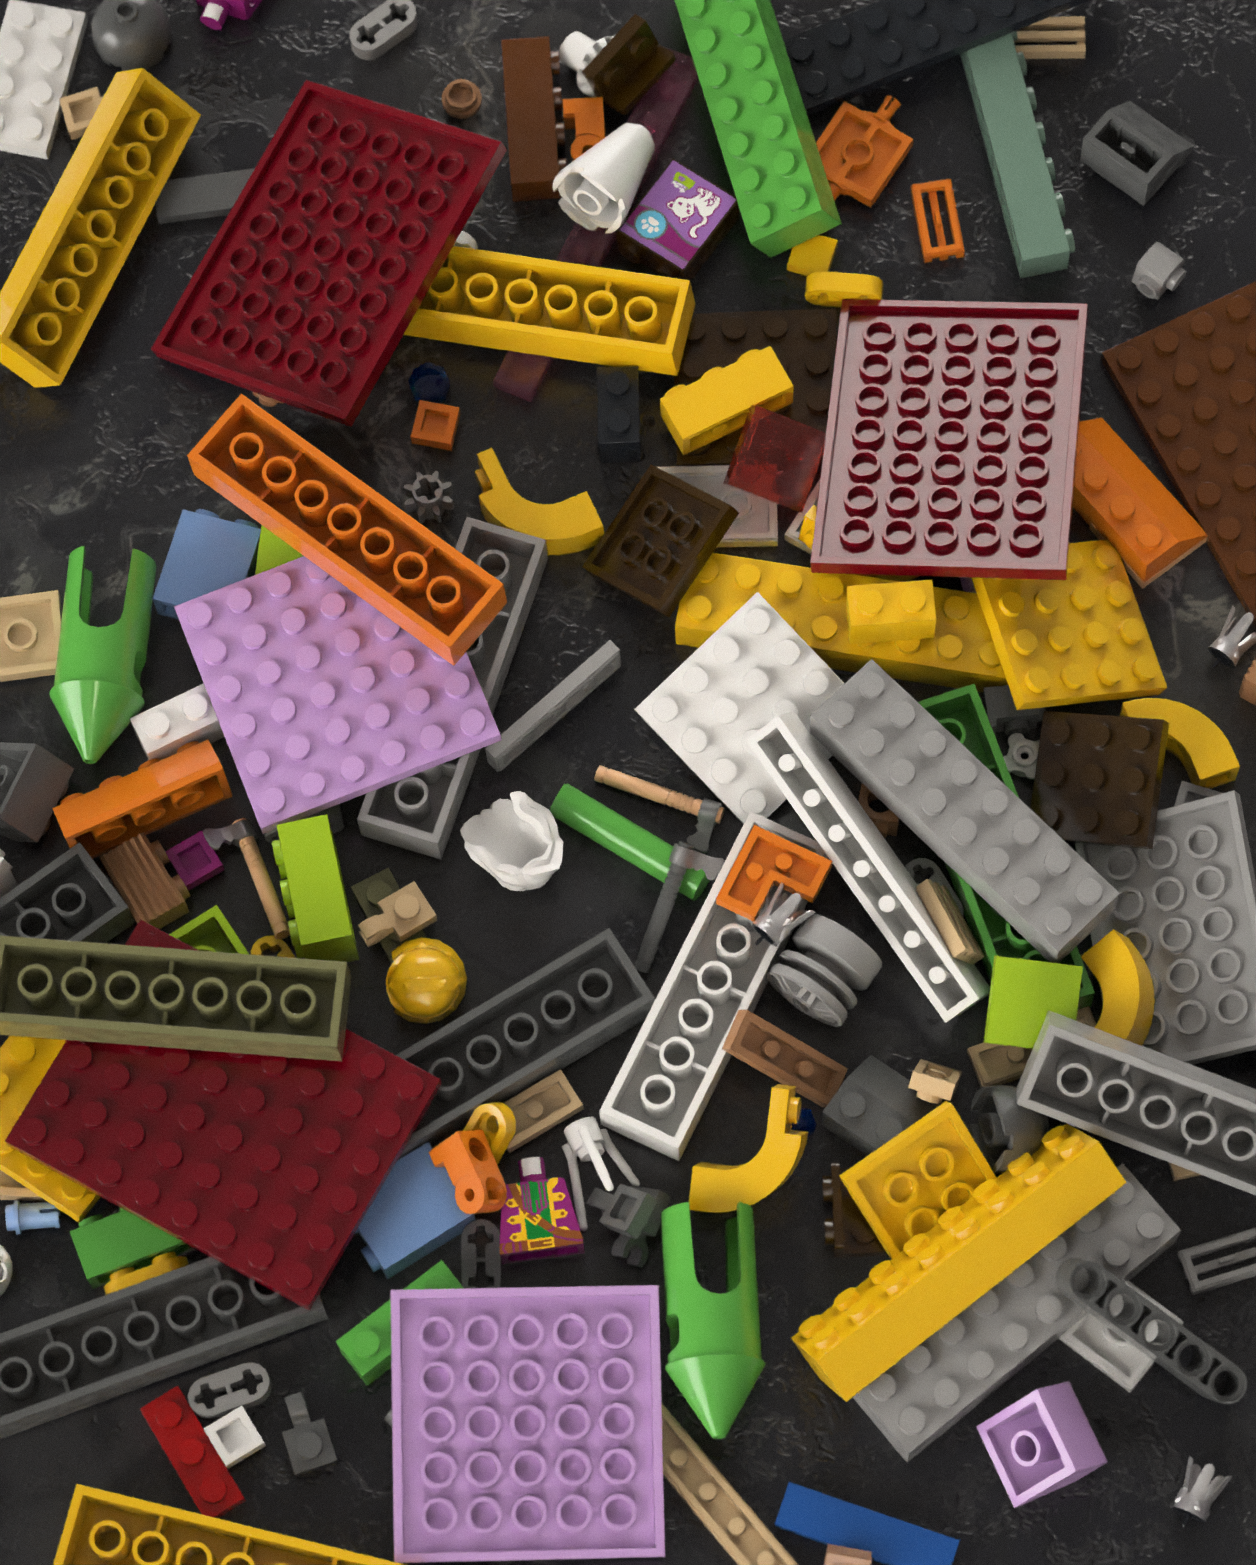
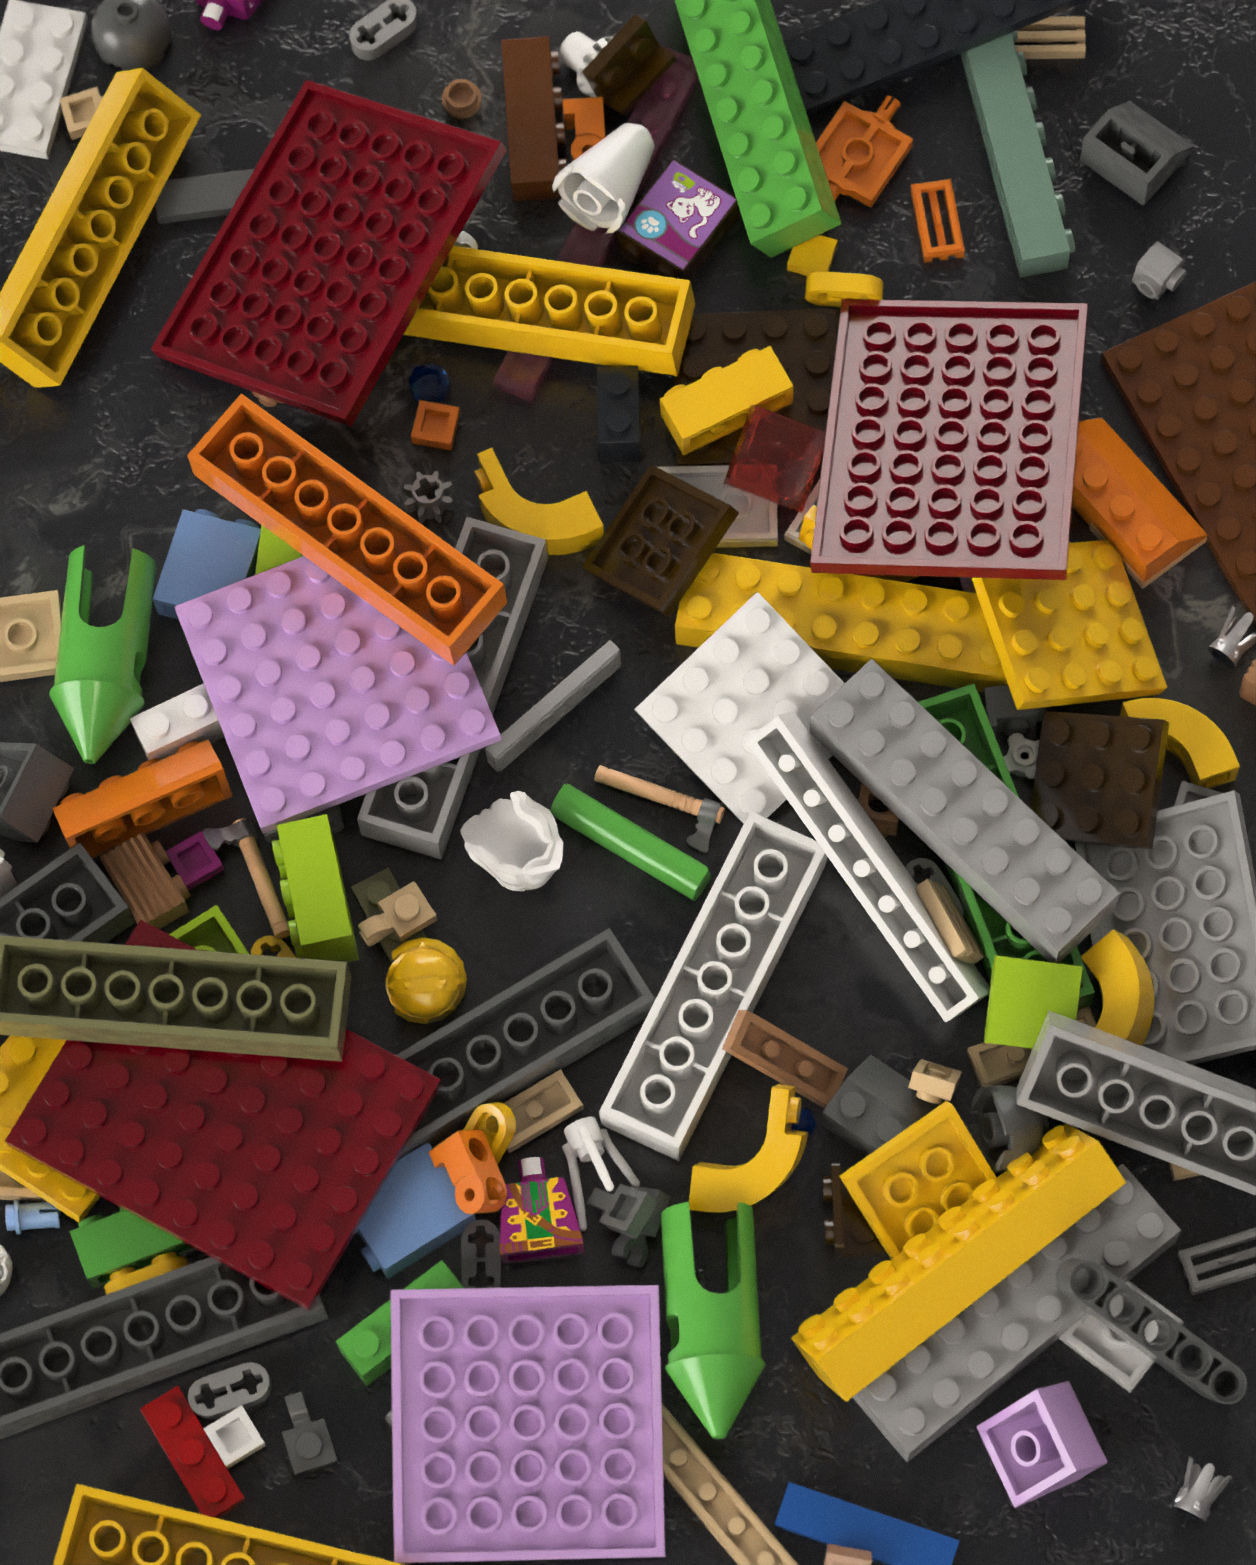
dark grey piece [634,841,724,973] -> none
orange plate [716,825,832,922] -> none
flat silver piece [752,882,815,947] -> none
light grey wheel [767,914,882,1027] -> none
yellow brick [846,580,936,644] -> none

